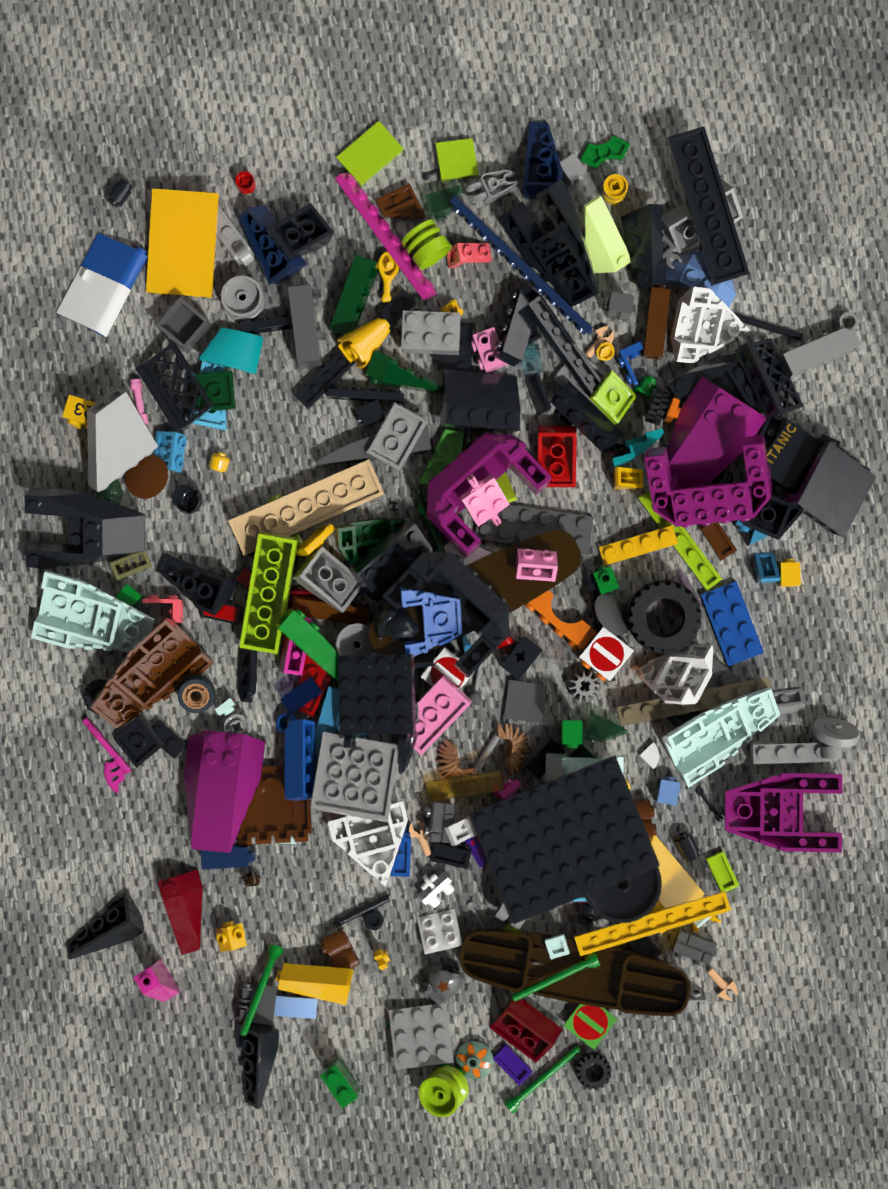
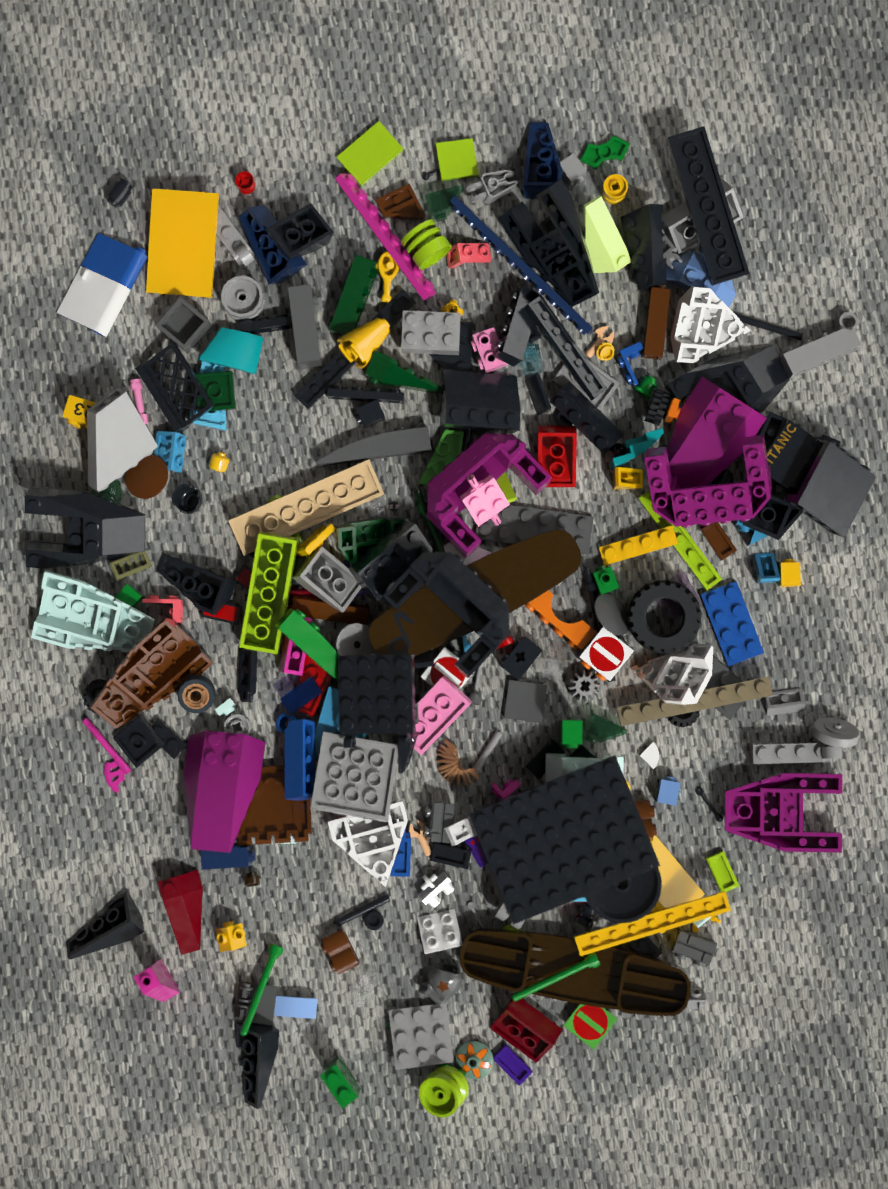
yellow slope [276,963,354,1005] -> none
light grey tile [366,402,428,472] -> none
yellow plate [373,947,390,970] -> none
black hair [376,607,419,640] -> none
wing [400,588,462,656] -> none
clear yellow tile [425,770,504,801] -> none
medium nougat hair [497,724,530,775] -> none
green piece [503,1046,580,1114] -> none
bright pink brick [516,549,558,581] -> none
light aqua plate [545,934,570,959] -> none
black tyre [575,1052,611,1090] -> none
lime tile [589,370,637,425] -> none
dark grey brick [603,292,634,321] -> none
light aqua wedge [662,687,780,788] -> none
black brick [674,832,700,862] -> none
light nougat bar [707,968,737,1000] -> none
black fence [734,338,803,419] -> none

